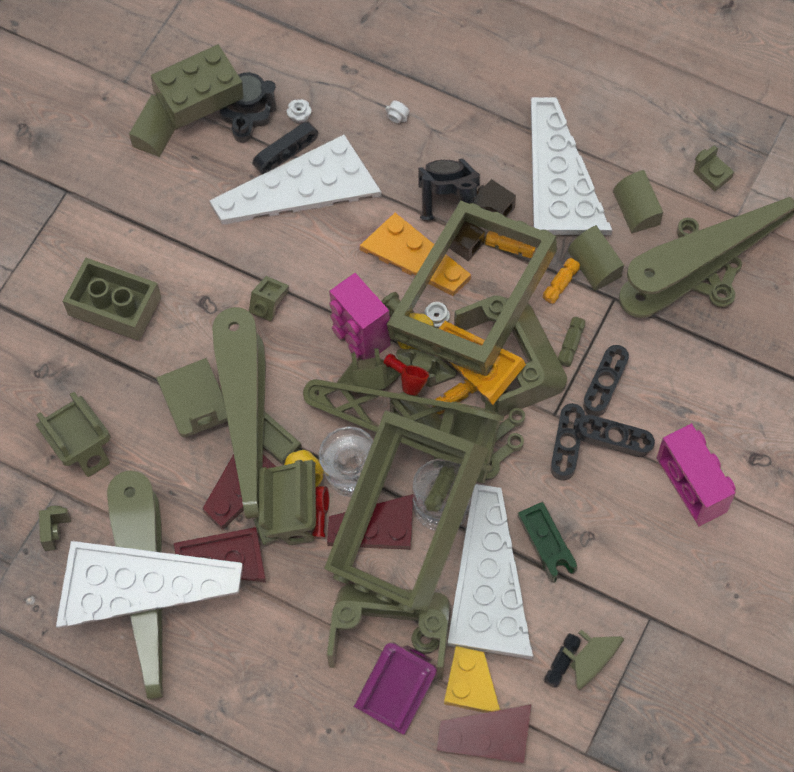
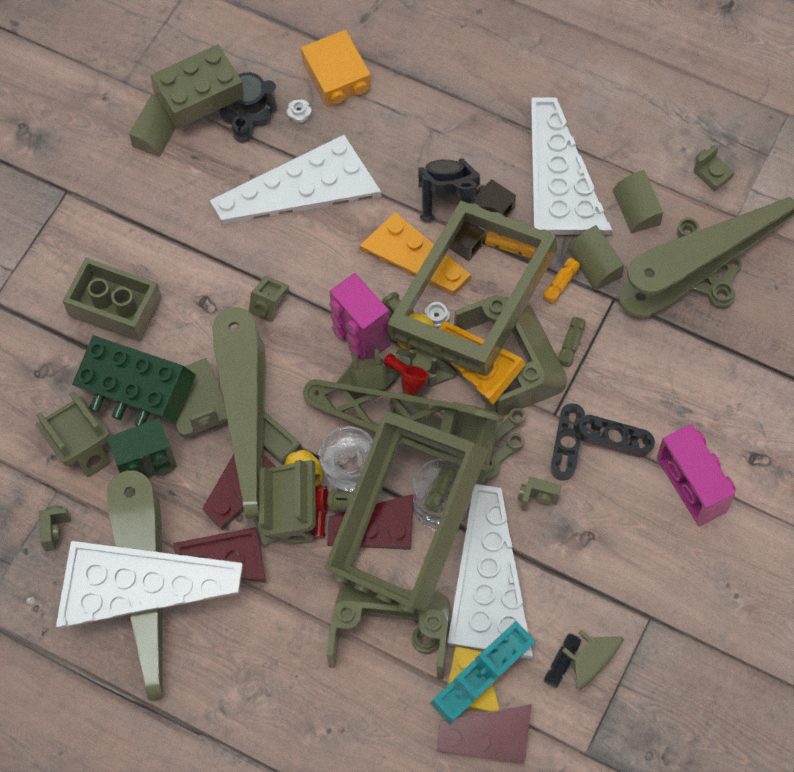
black beam [252,121,319,174] -> none
magenta piece [354,642,437,735] -> none
white plate [385,101,409,124] -> none
light orange axle [432,379,477,414] -> none
dark green plate [518,501,578,583] -> none
black beam [583,345,629,416] -> none
none -> dark green piece [72,335,196,426]
none -> dark green brick [107,418,177,478]
none -> light orange brick [300,29,371,107]
none -> olive bush [328,489,354,514]
none -> teal slope [430,621,536,724]
none -> olive bracket [517,476,562,511]

